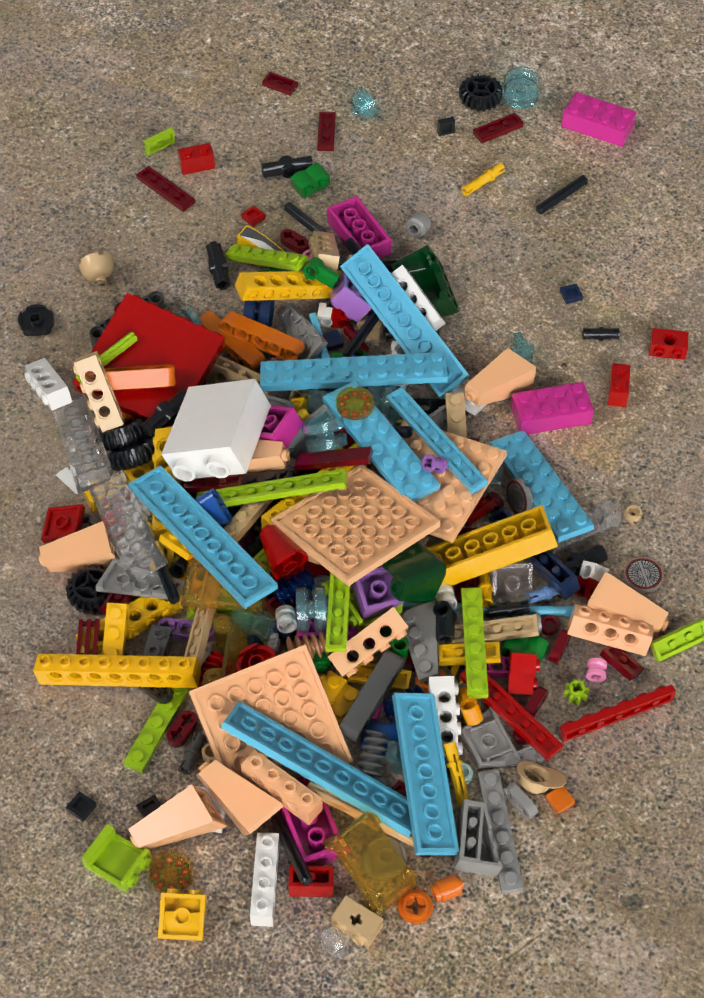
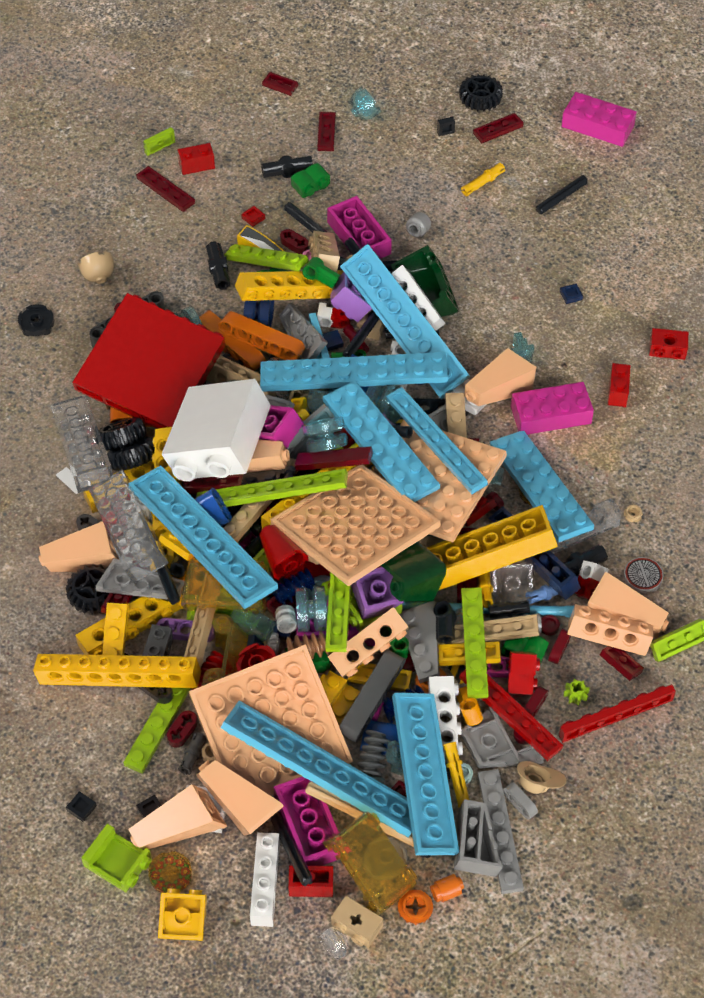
white brick [24,358,72,410] -> none
red tile [41,504,85,543] -> none
brick [73,351,125,433] -> none
lime axle [75,332,138,383] -> none
dark red tile [76,619,100,655] -> none
beam [86,364,176,391] -> none
black piece [140,389,187,438] -> none
light nougat brick [241,750,323,825] -> none
clear yellow tile [336,386,374,420] -> none
medium lavender bush [422,454,448,474] -> none
white wheel [435,584,457,610] -> none
clear light blue wheel [503,66,539,109] -> none
tile [506,478,533,514] -> none
orange tile [545,786,575,815] -> none
black pin [582,327,620,341] -> none
bright pink wheel [586,658,607,682] -> none

